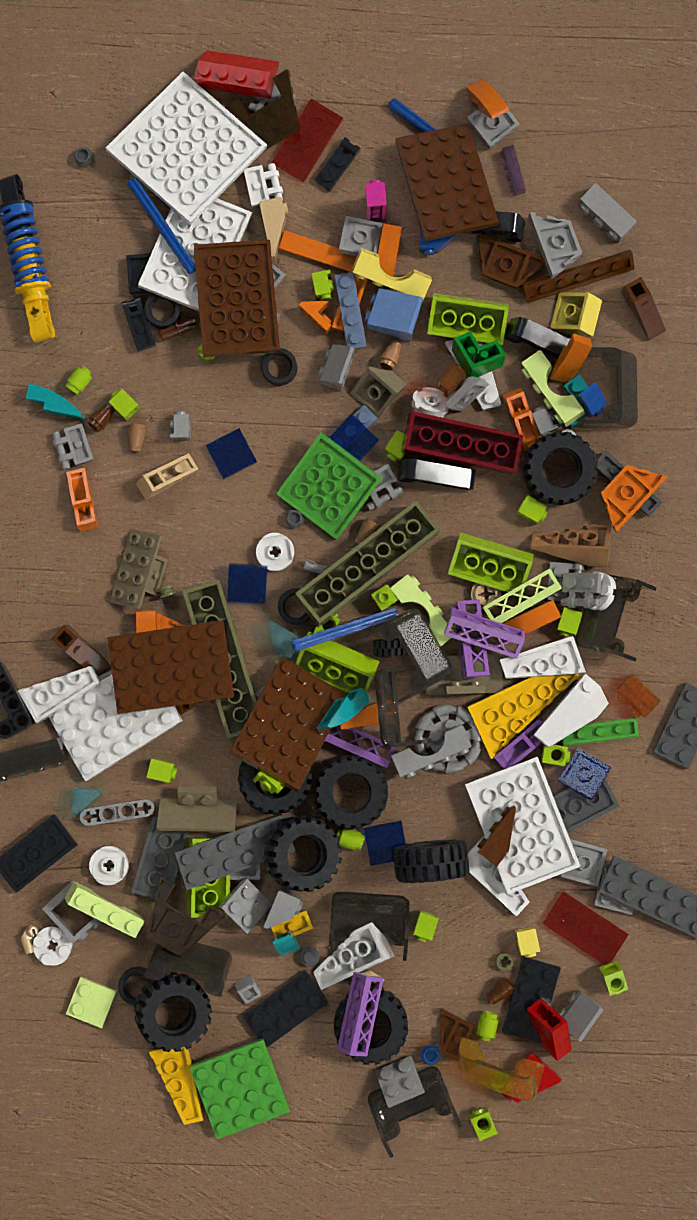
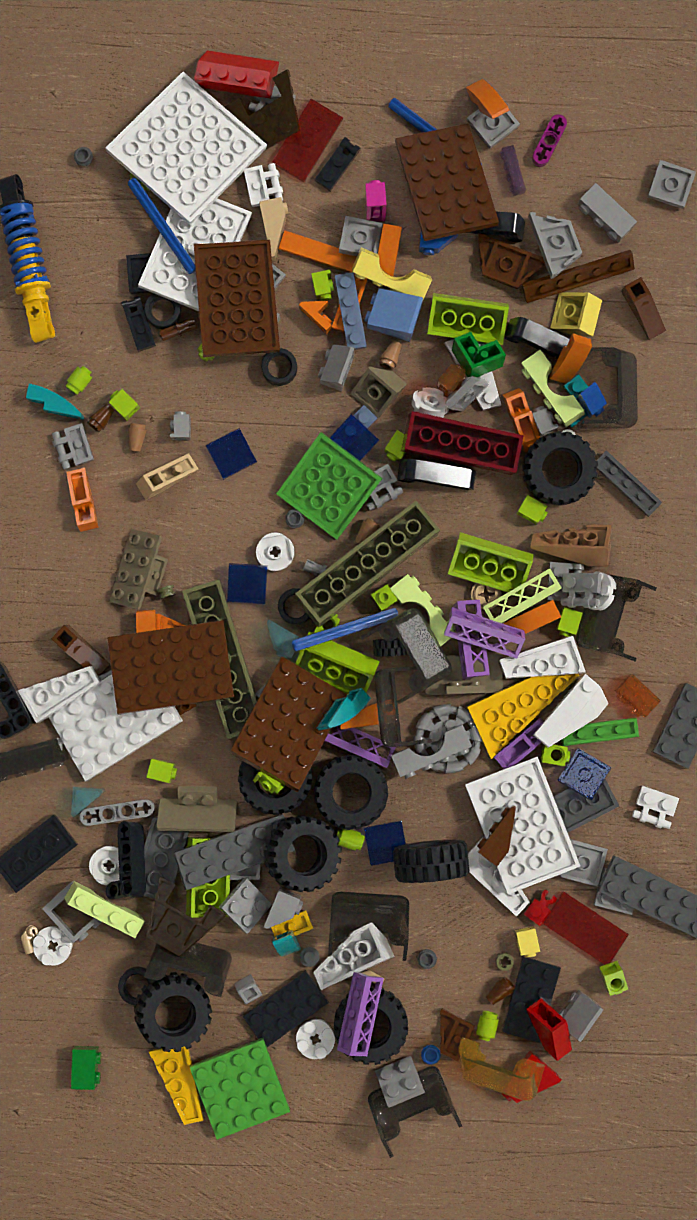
yellowish green plate [66,976,117,1028] -> none
lime brick [413,910,439,942] -> none
lime brick [469,1107,498,1141] -> none
orange wing [600,465,667,532] -> none
none -> green brick [71,1046,102,1090]
none -> black beam [105,821,146,900]
none -> white plate [296,1019,335,1059]
none -> dark grey plate [417,949,437,969]
none -> red plate [524,890,557,926]
none -> magenta beam [532,114,567,167]
none -> white plate [632,786,679,829]
none -> light grey plate [648,160,696,209]

